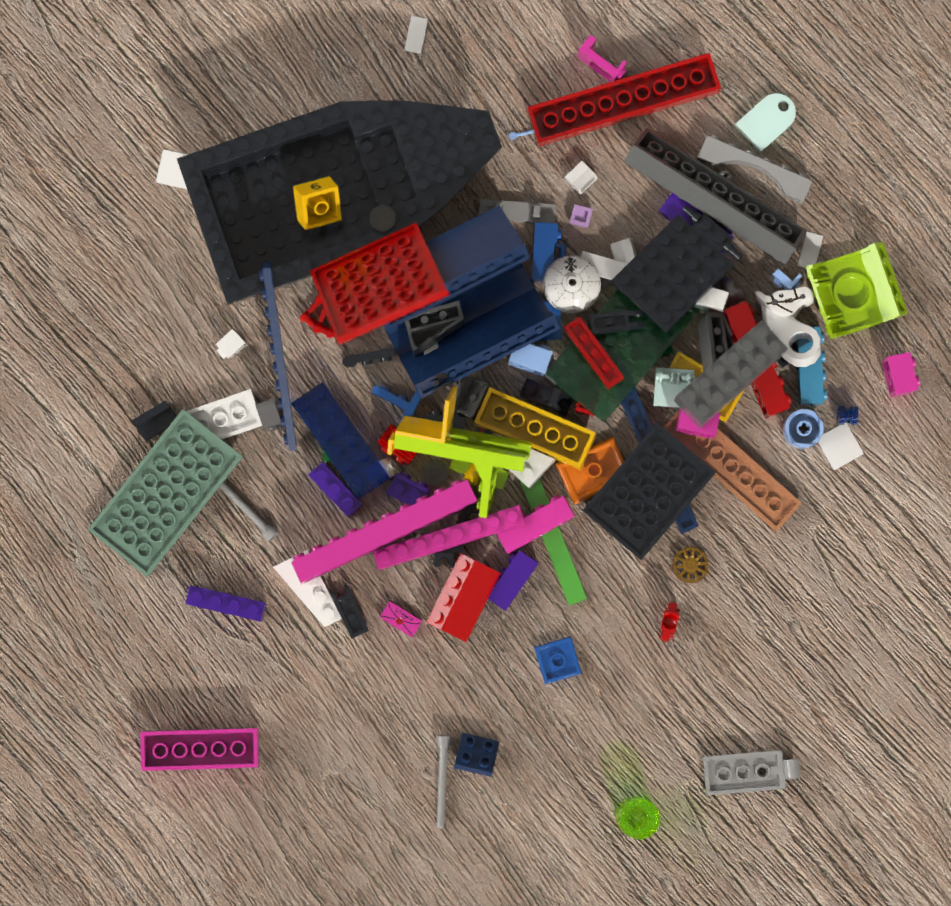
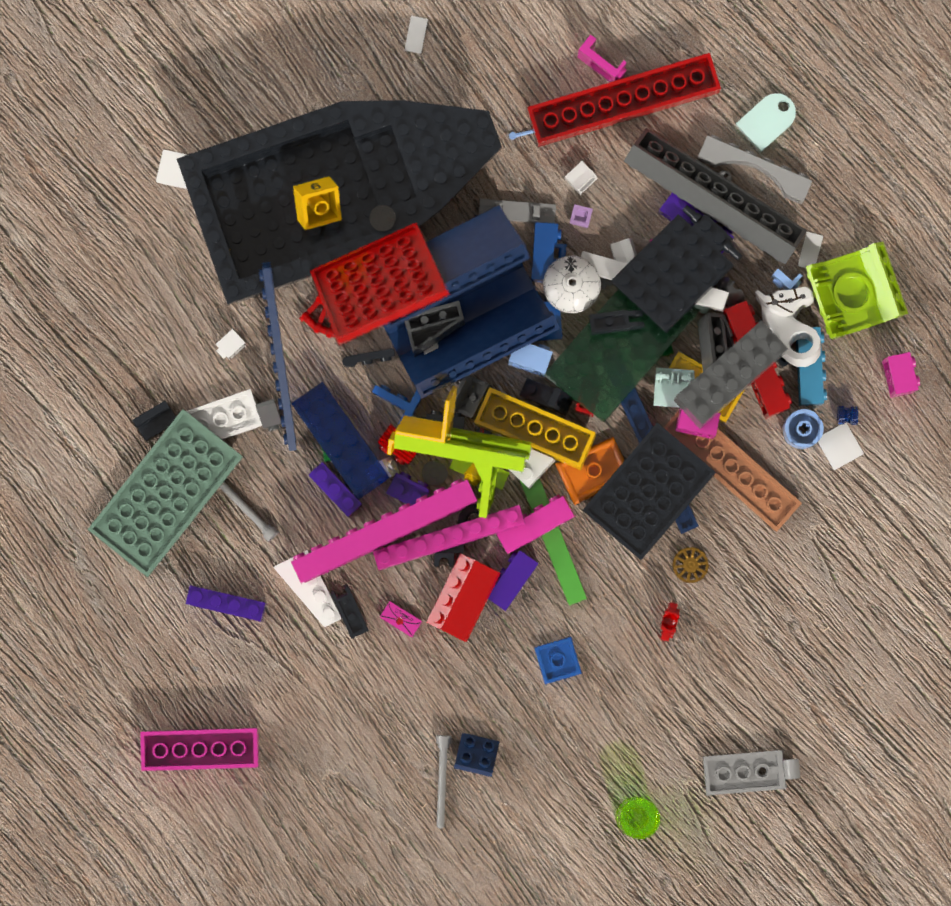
red plate [564,316,624,389] -> none

